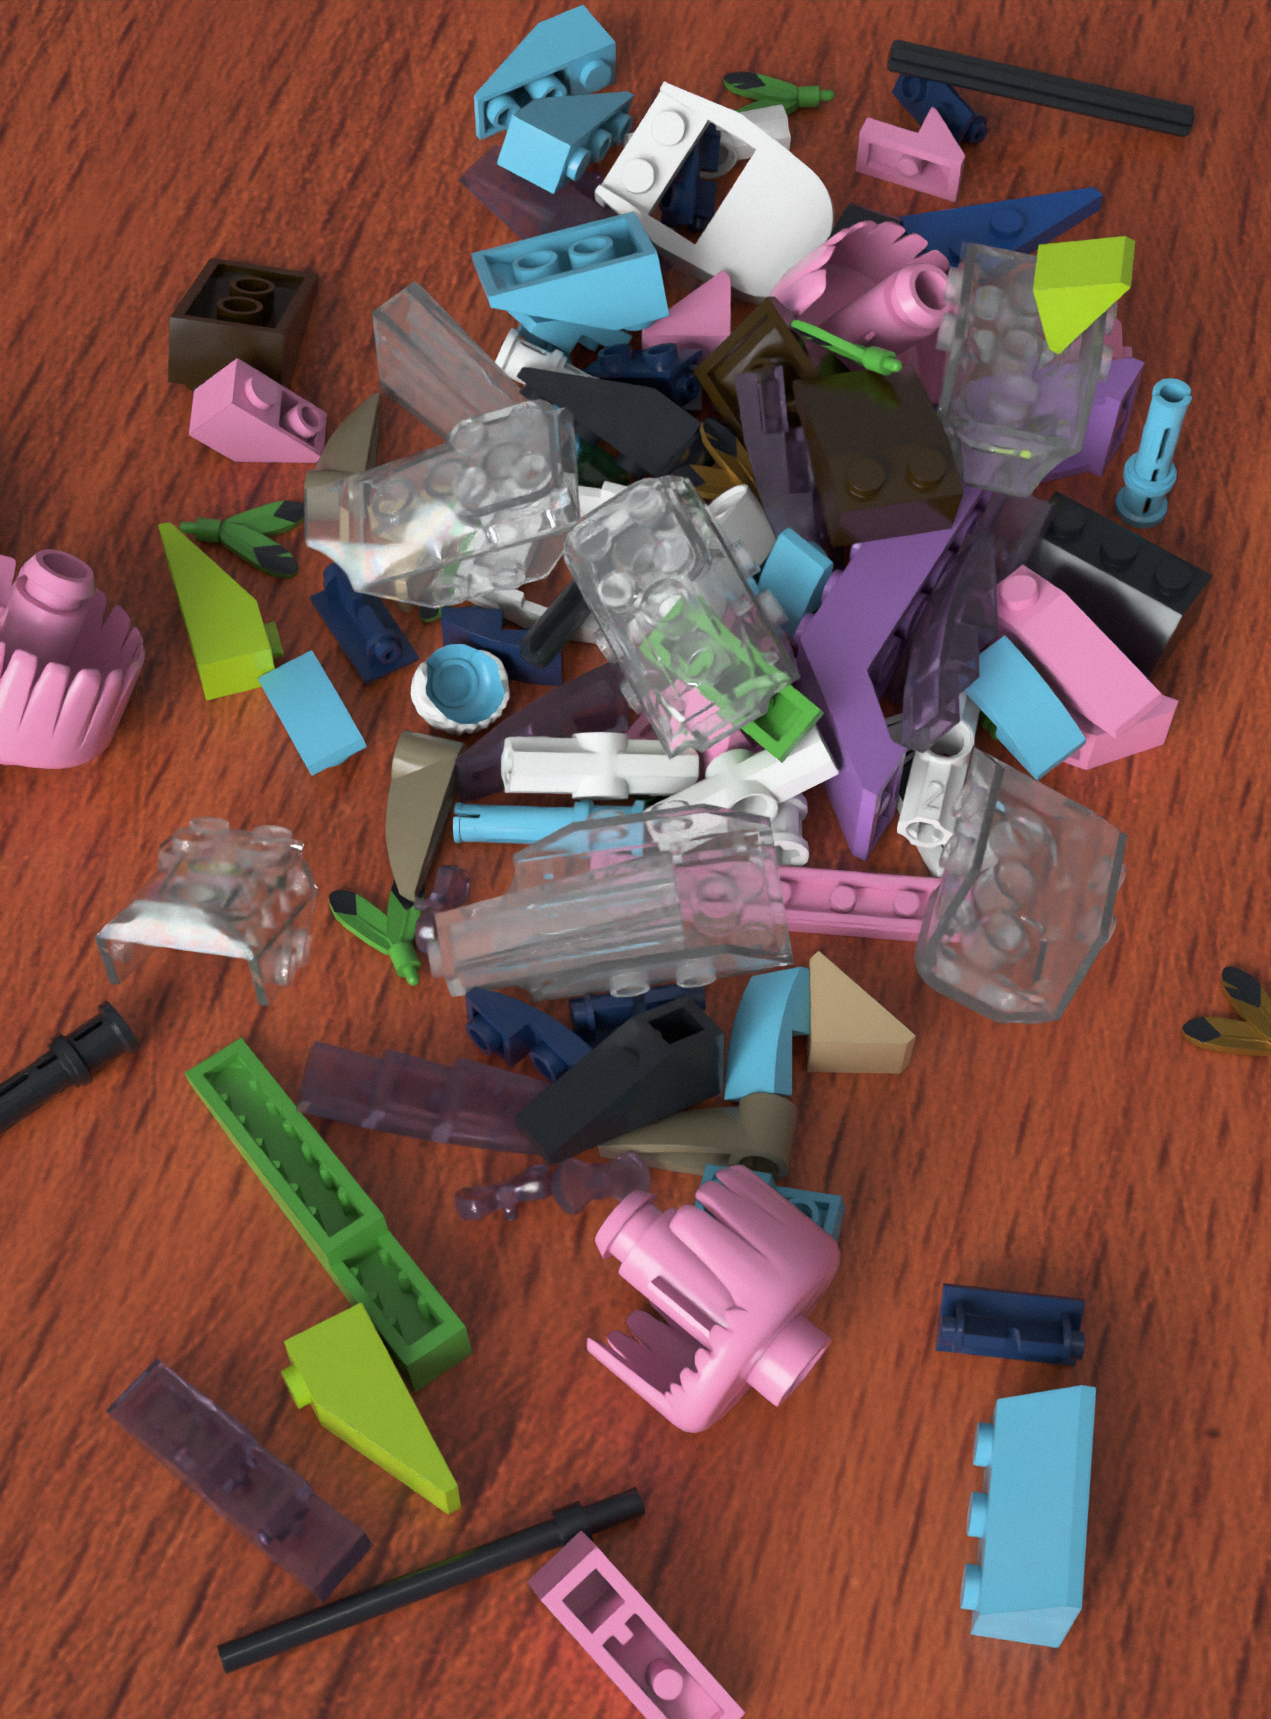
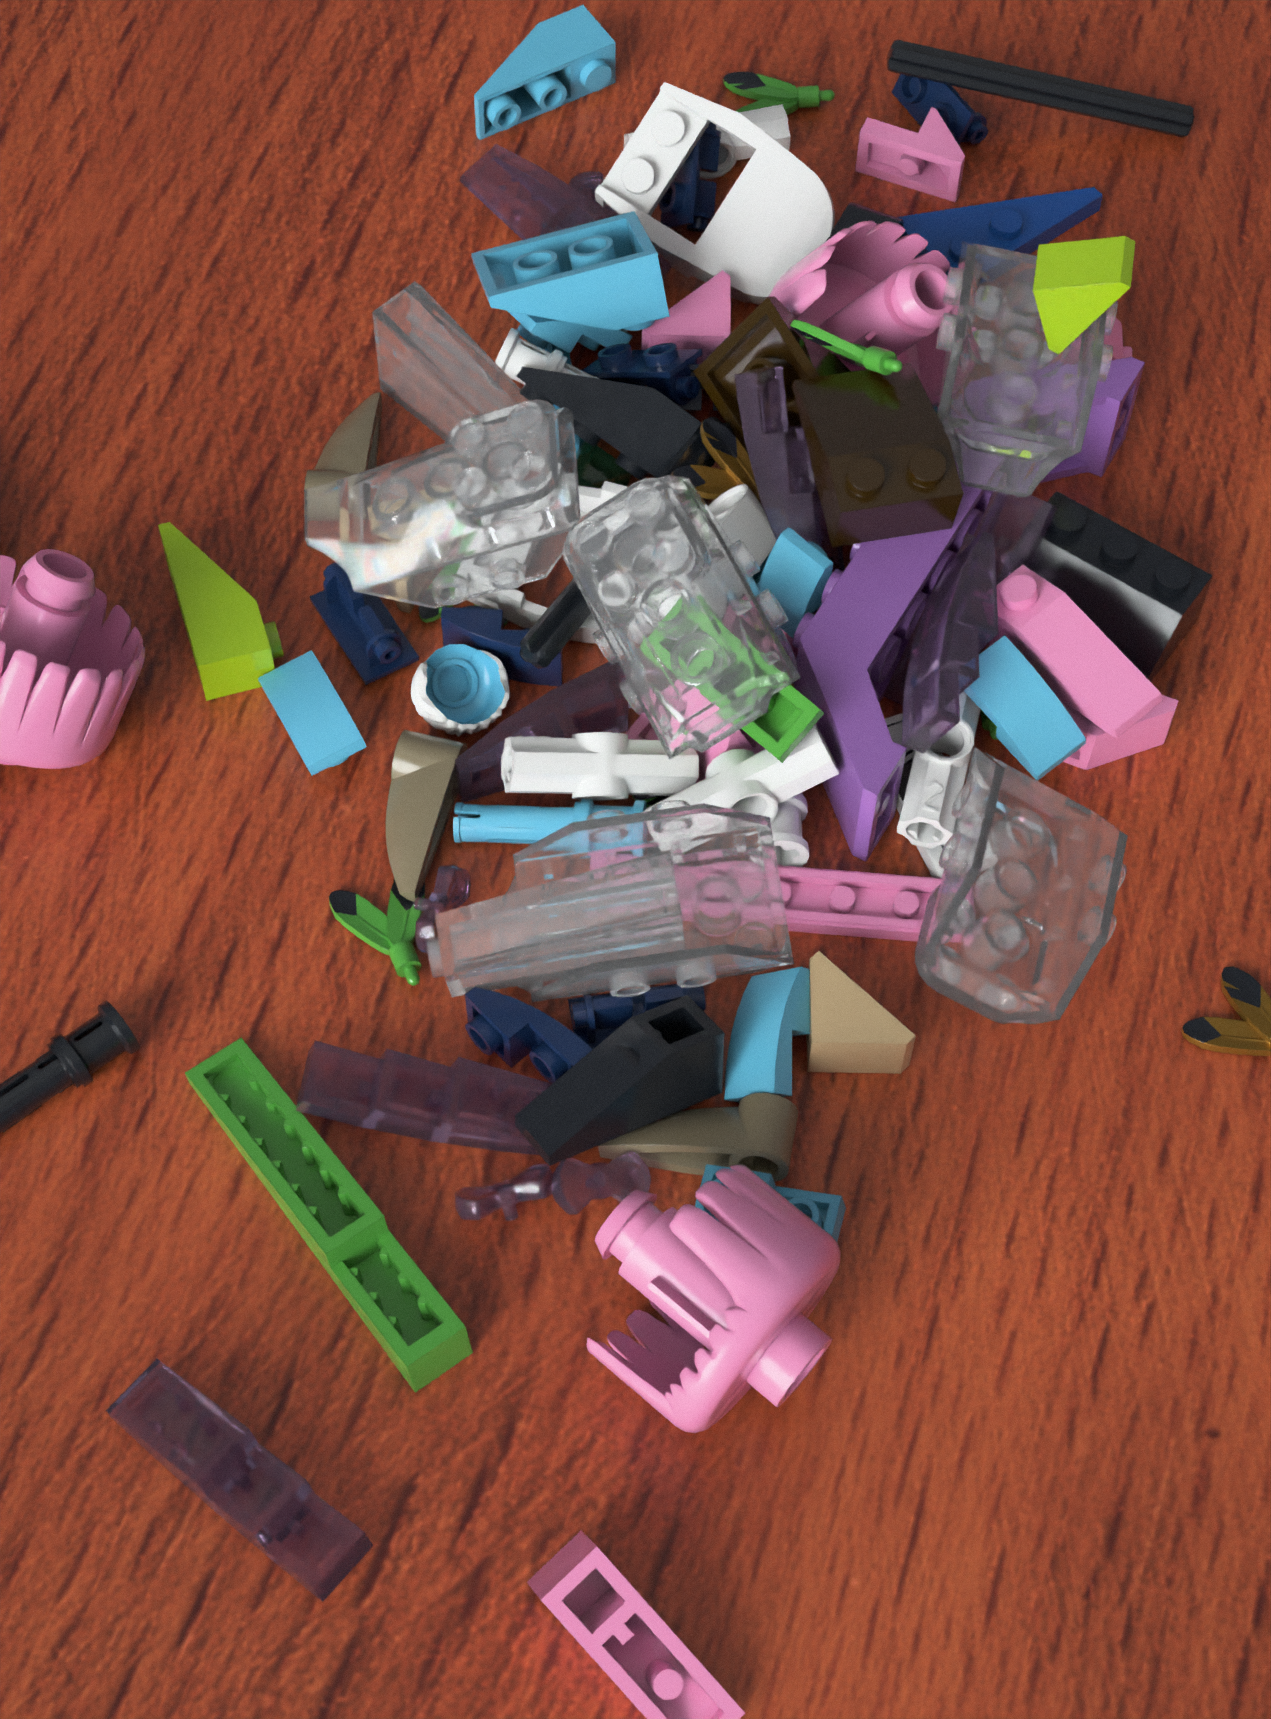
clear slope [95,817,318,1006] -> none
dark brown slope [168,258,319,391] -> none
bright green piece [179,500,306,578] -> none
bright pink slope [189,358,327,463] -> none
black bar [217,1487,645,1674] -> none
lime slope [280,1302,461,1515] -> none
medium azure slope [497,91,634,194] -> none
dark blue hinge [935,1283,1085,1366] -> none
medium azure slope [960,1385,1096,1648] -> none
medium azure pin [1114,378,1192,529] -> none

